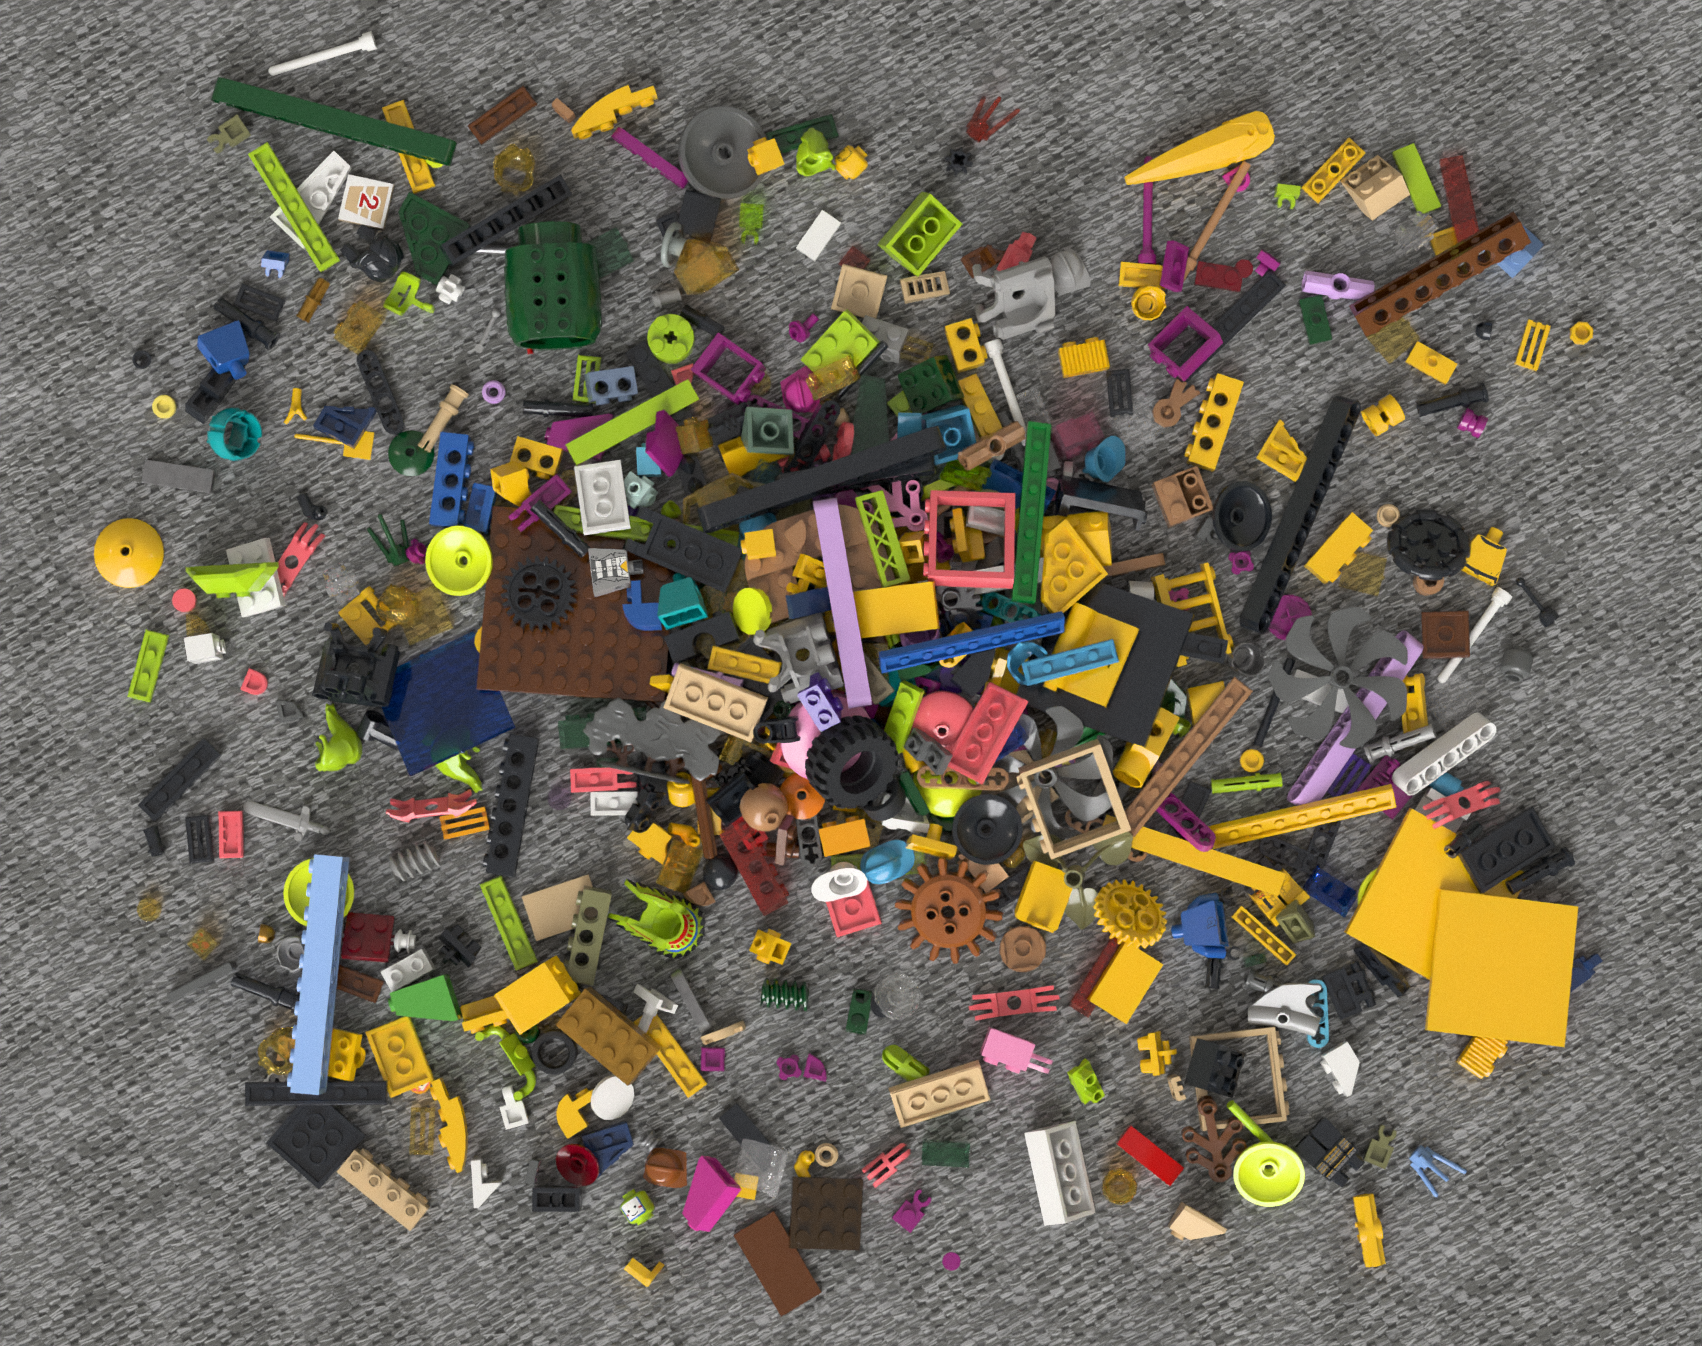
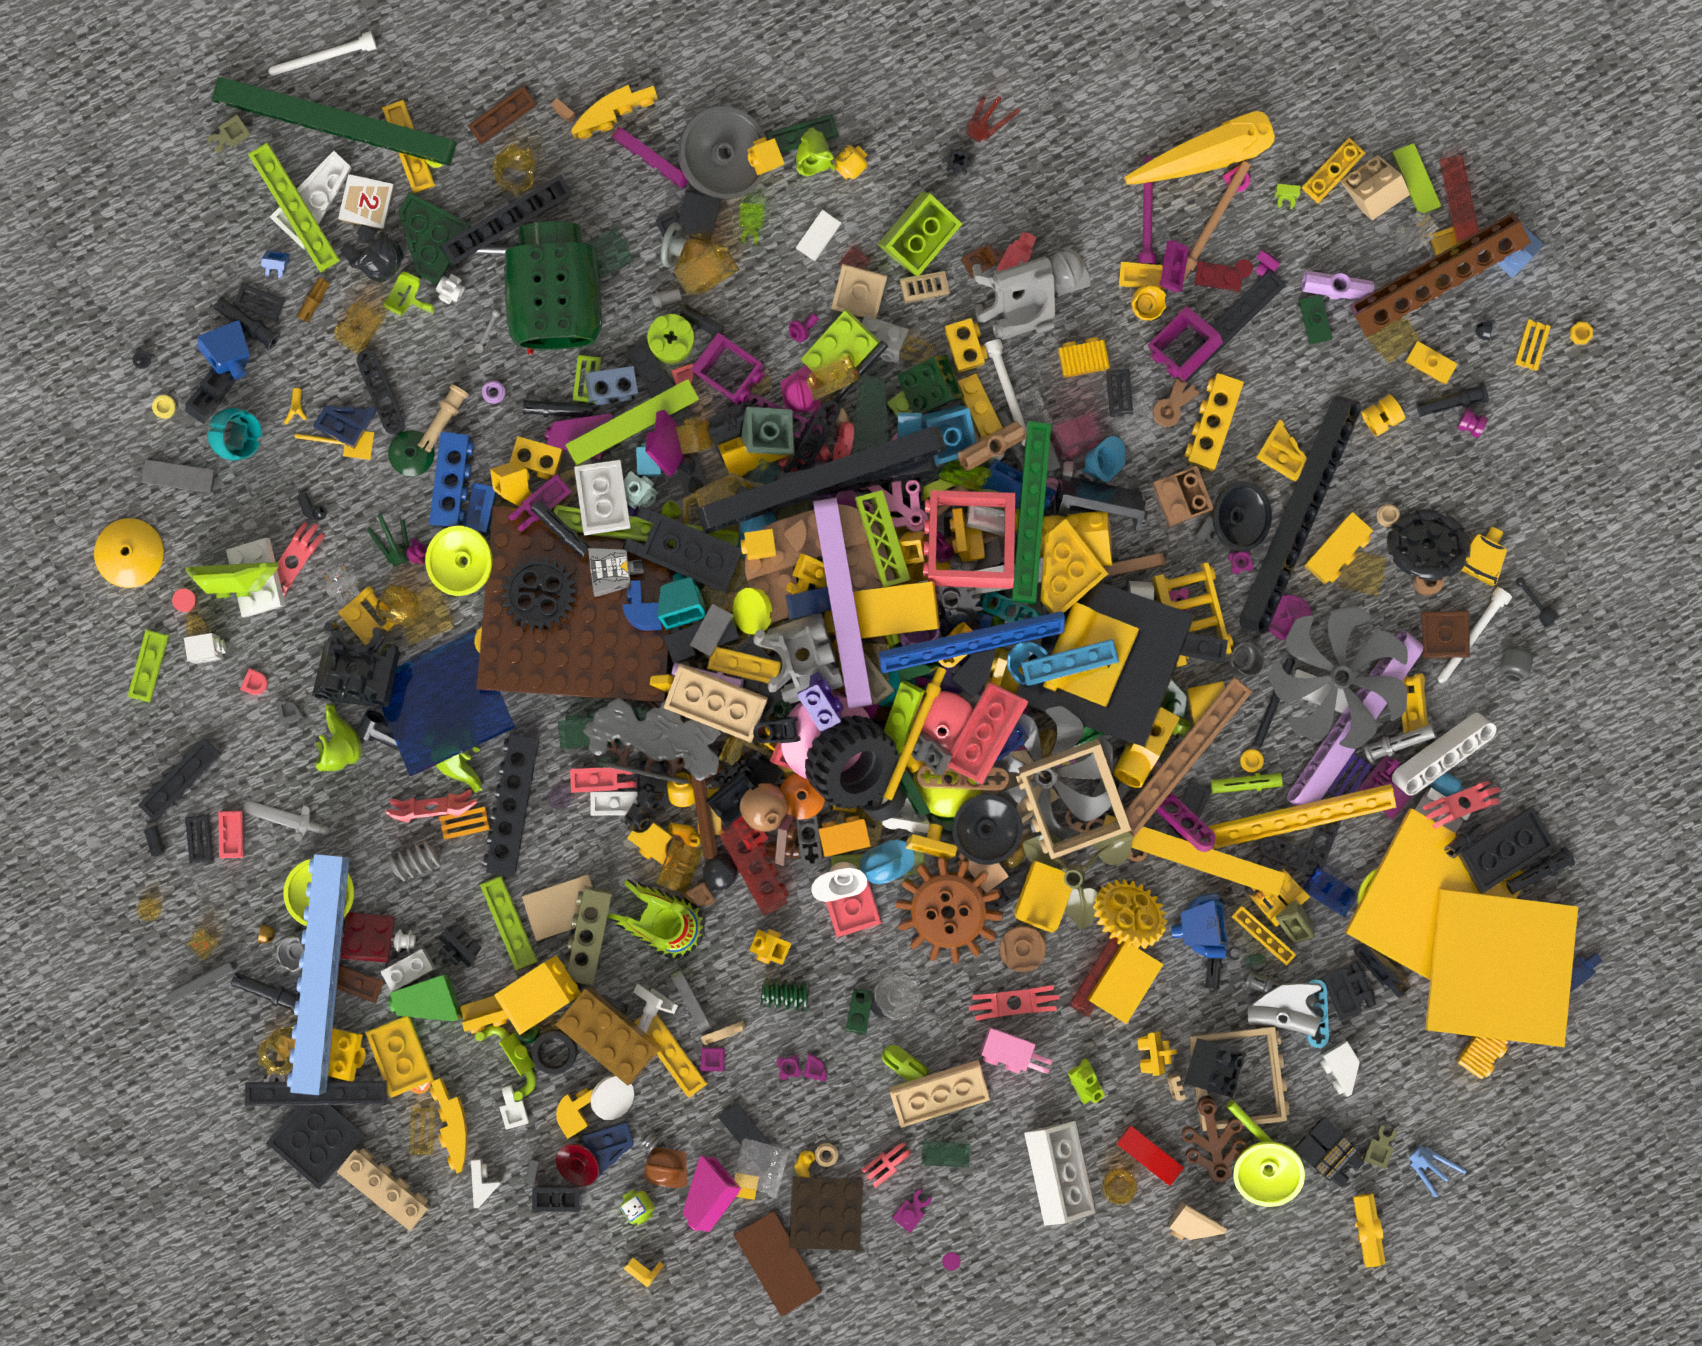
none -> flat silver tile [690,604,734,657]
none -> yellow bar [883,667,946,801]

